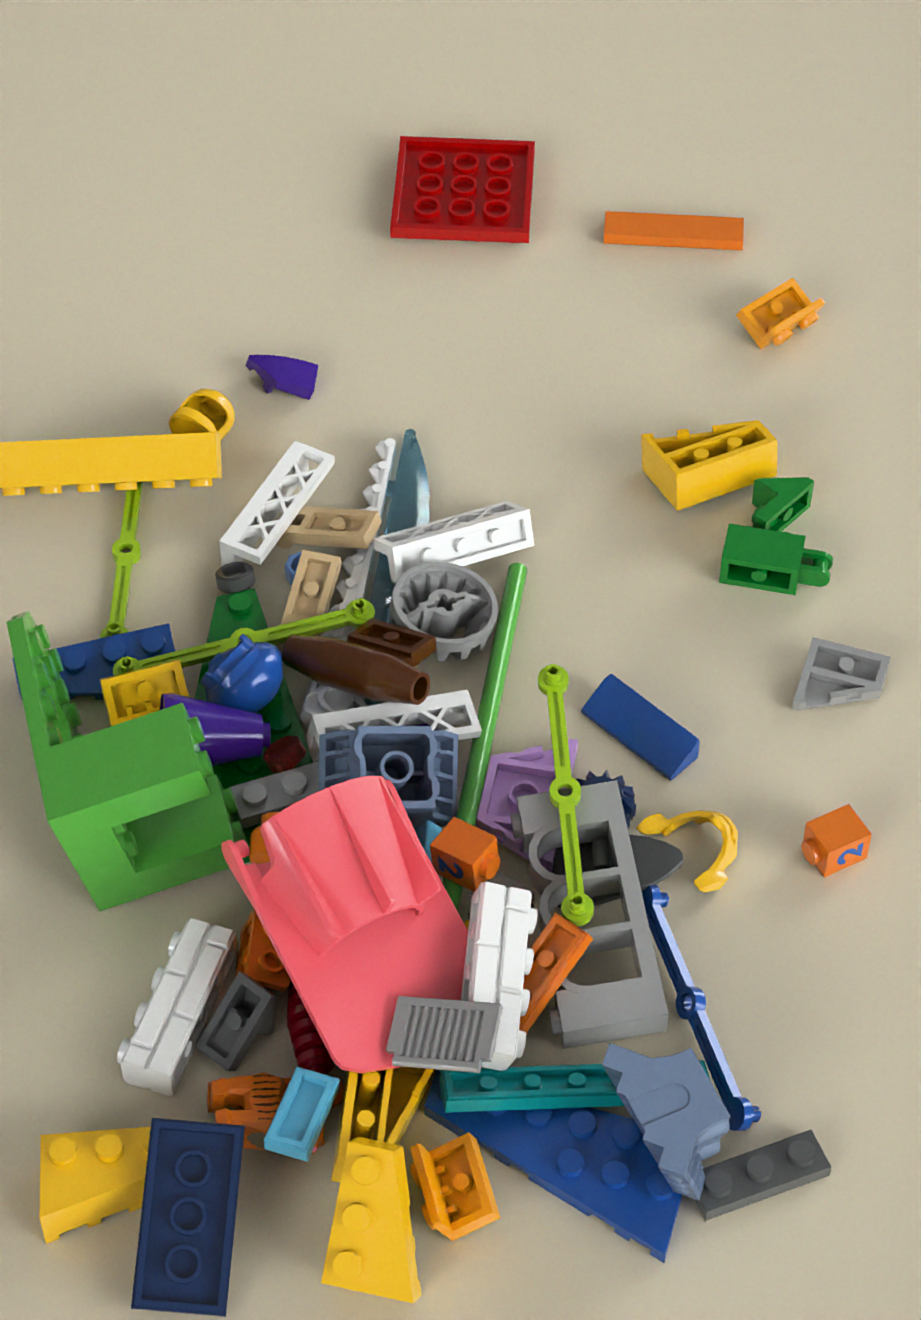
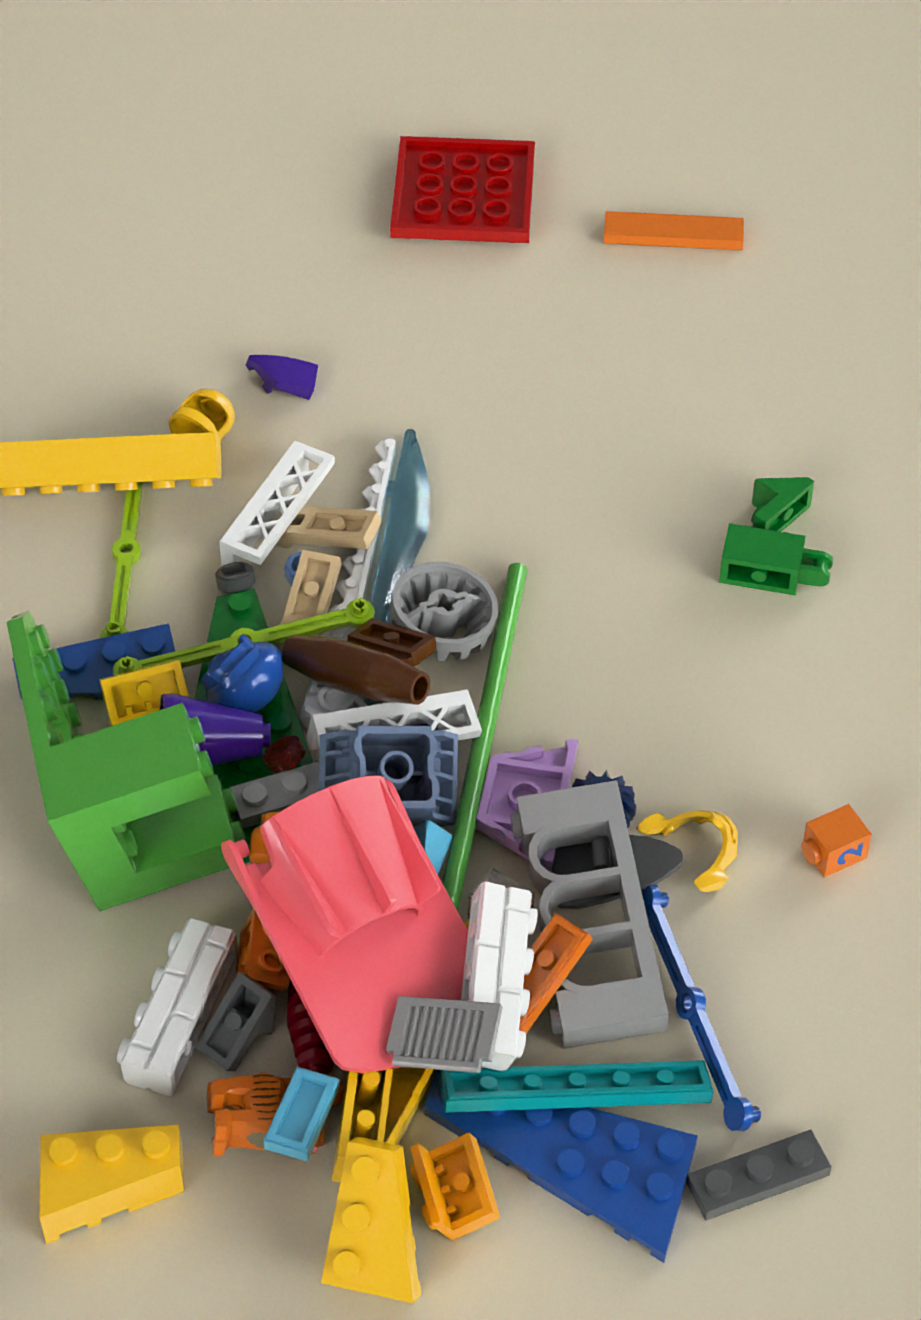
dark blue tile [131,1118,245,1317] -> none
white fence [372,501,534,584] -> none
orange brick [430,817,500,892] -> none
lime piece [538,664,594,926] -> none
blue slope [581,674,700,781] -> none
sand blue slope [602,1043,731,1201] -> none
yellow wedge [641,420,777,511] -> none
light orange bracket [736,278,826,349] -> none
light grey wing [792,637,891,711] -> none

